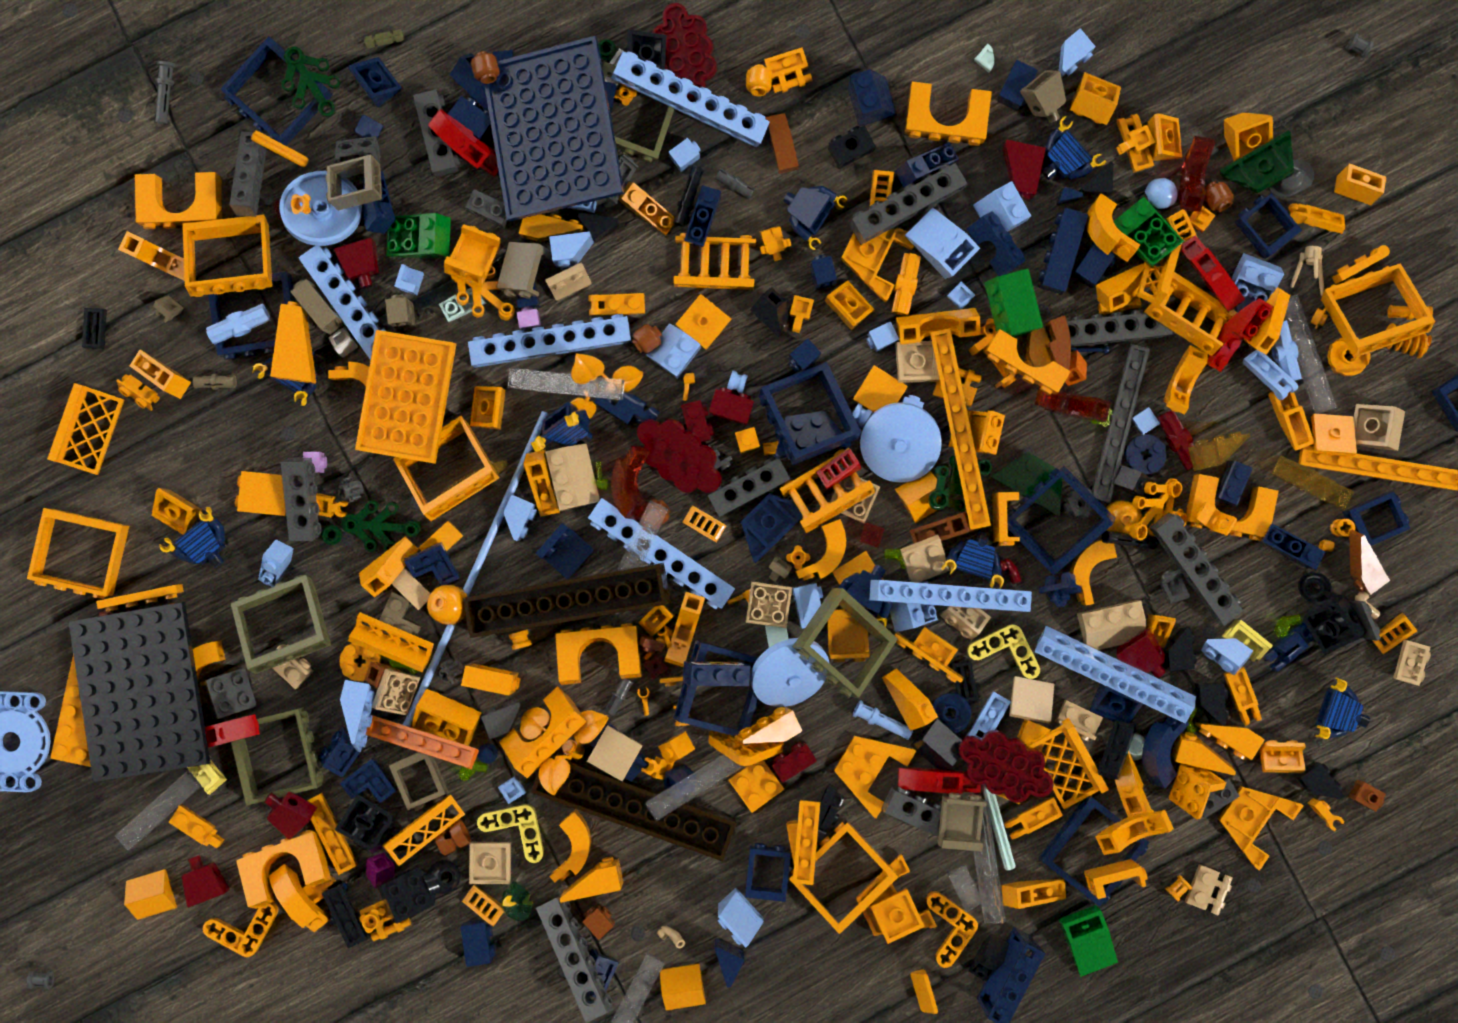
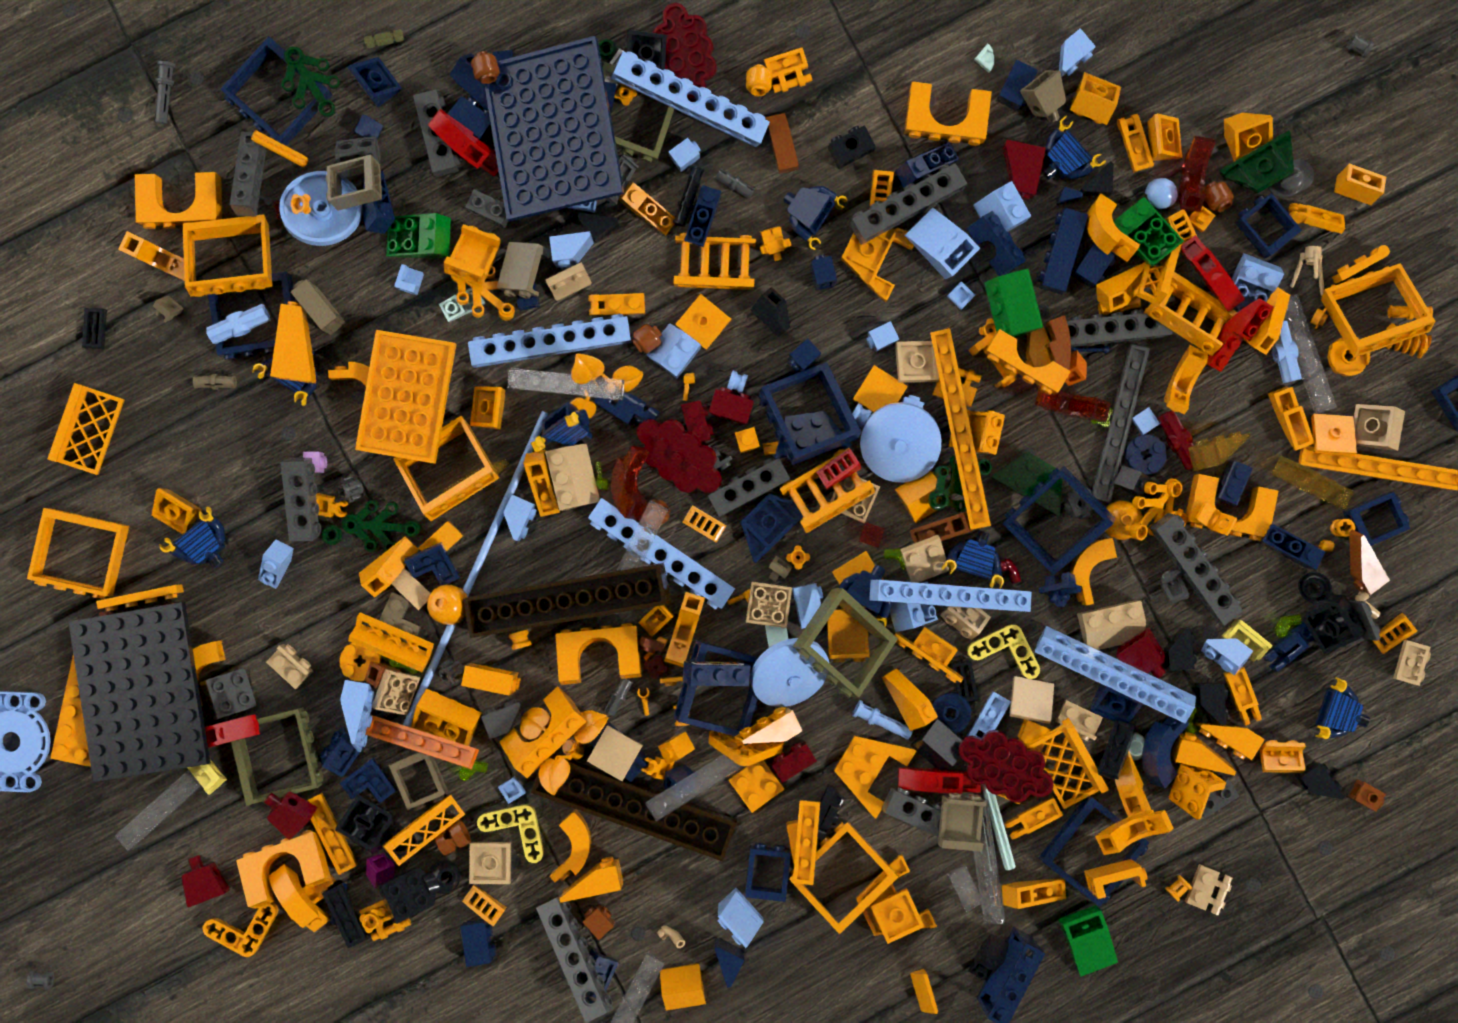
light orange hinge [116,374,160,411] -> none
light orange slope [124,869,177,920] -> none
light orange slope [129,349,191,399] -> none
light orange hinge [169,805,225,848] -> none
olive window [230,575,331,674] -> none
light orange panel [235,471,286,516] -> none
light blue brick [298,245,386,360] -> none
white slope [328,326,358,357] -> none
dark red torso [334,238,379,289] -> none
dark tan brick [385,295,416,329] -> none
dark blue plate [478,743,498,764] -> none
clear green hair [502,881,533,921] -> none
lavender plate [517,307,541,330] -> none
light orange slope [519,214,585,242] -> none
dark blue bracket [535,523,594,579] -> none
light orange hand [657,625,673,648] -> none
light orange plate [790,295,814,333] -> none
light orange arch [795,519,846,581] -> none
light orange slope [825,280,875,331] -> none
dark blue slope [847,69,897,127] -> none
light orange piece [891,253,921,316] -> none
light orange arch [896,308,981,345] -> none
light orange beam [926,891,978,968] -> none
light orange panel [992,492,1020,546] -> none
black pin [1101,530,1158,549] -> none
light orange plate [1116,125,1156,155] -> none
light orange slope [1146,614,1176,648] -> none
light orange wing [1218,786,1304,871] -> none
light blue plate [1242,350,1298,400] -> none
light orange plate [1308,798,1344,831] -> none

